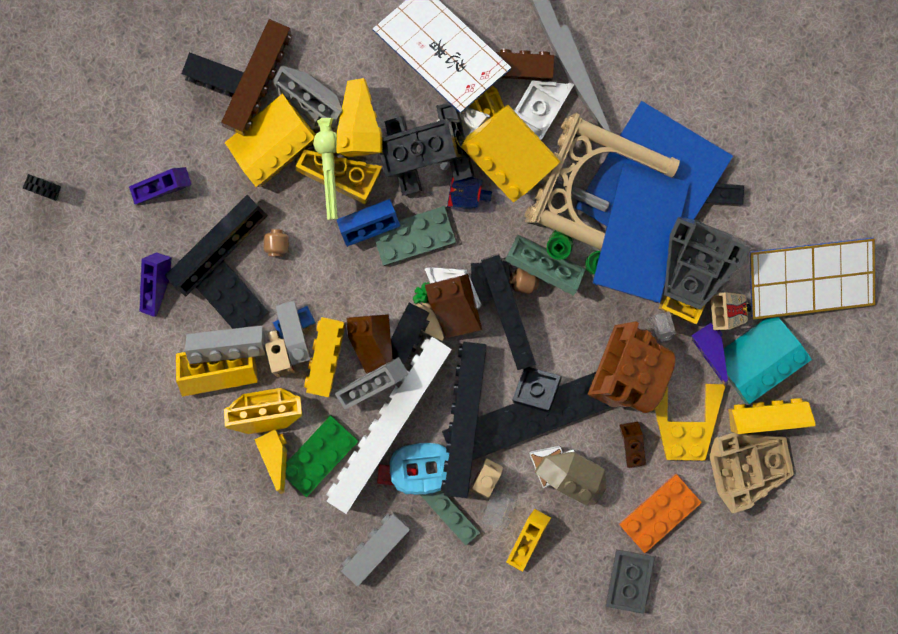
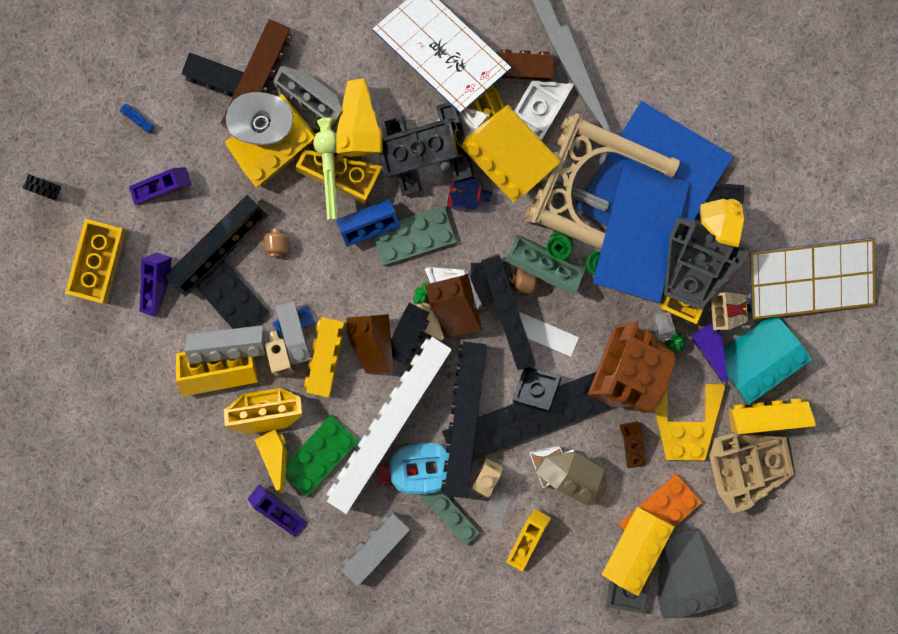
light grey brick [335,357,408,409] -> none
none -> yellow brick [65,219,127,304]
none -> blue axle [120,104,155,133]
none -> light grey hat [226,92,293,145]
none -> dark purple slope [247,484,307,537]
none -> white sticker [519,312,579,357]
none -> yellow slope [601,507,674,596]
none -> dark grey wedge [658,529,737,618]
none -> green plant [665,332,686,355]
none -> yellow wedge [700,199,744,247]

